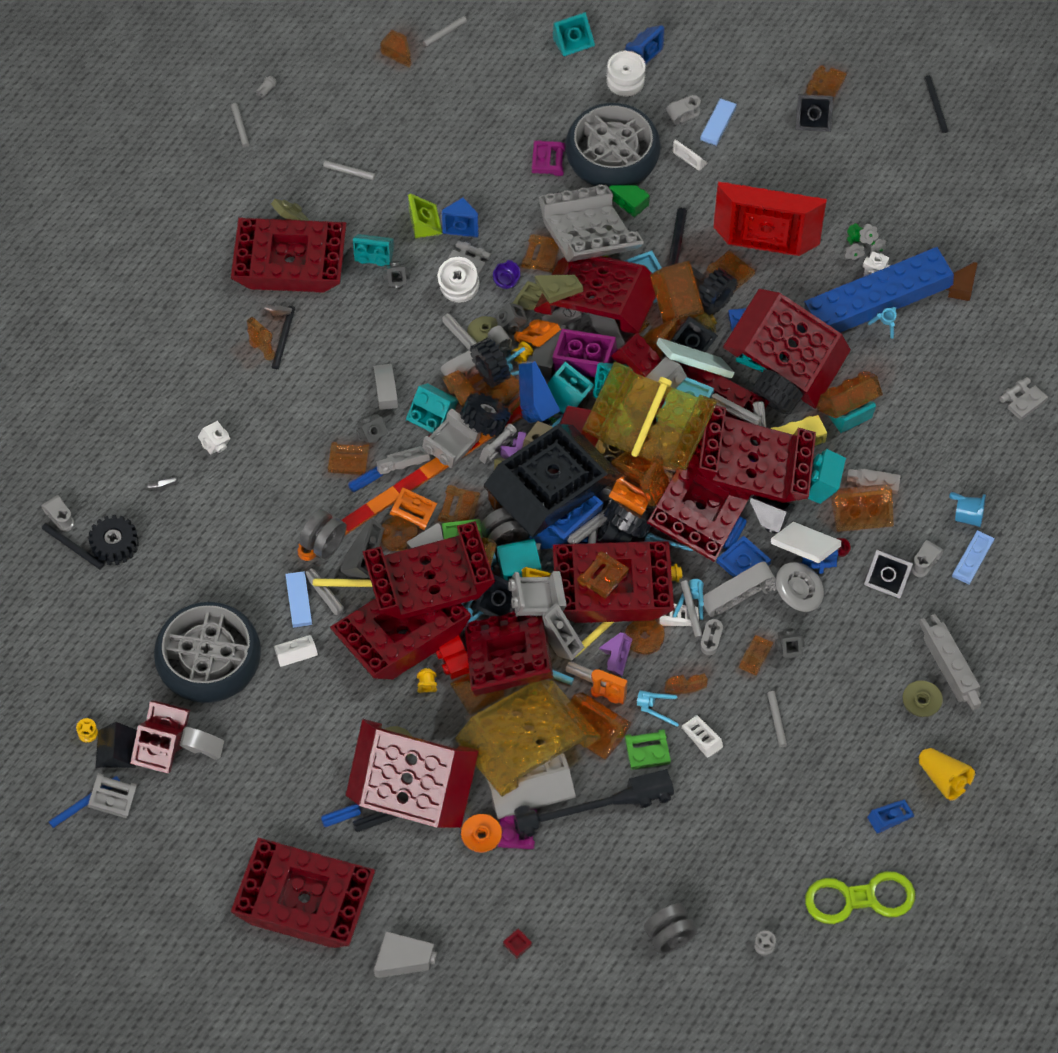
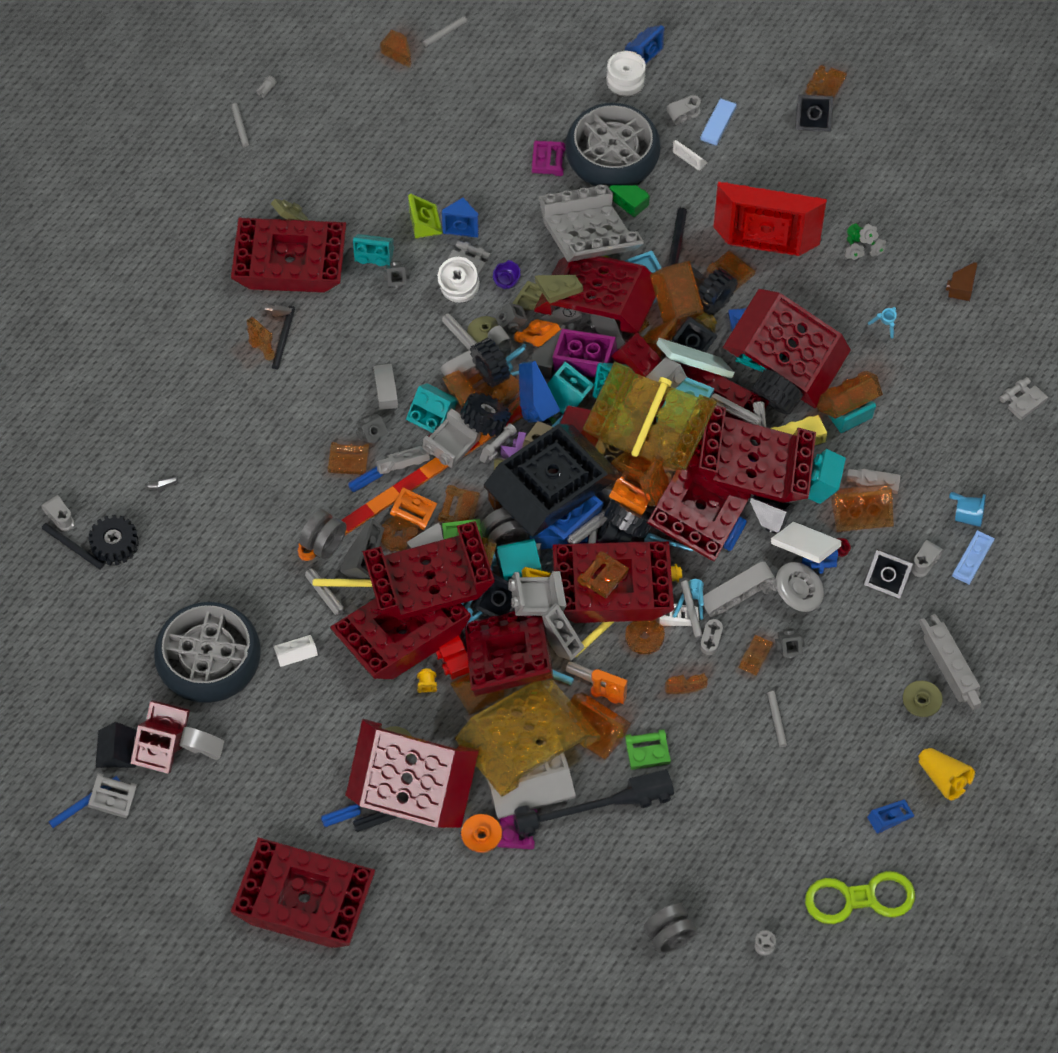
yellow wheel [76,718,98,743] -> none
white brick [198,421,230,455] -> none
light blue tile [286,571,312,628] -> none
light grey bar [323,160,376,181] -> none
light grey slope [374,932,437,978] -> none
dark red plate [503,929,532,959] -> none
yellow wheel [511,342,534,364] -> none
clear orange plate [521,234,560,273] -> none
teal slope [553,12,595,56] -> none
medium lavender slope [599,633,632,676] -> none
medium azure plant [637,690,679,727] -> none
white slope [681,715,723,758] -> none
blue plate [716,536,771,578] -> none
blue brick [804,247,954,333] -> none
white brick [863,251,890,276] -> none
black bar [924,75,949,133] -> none

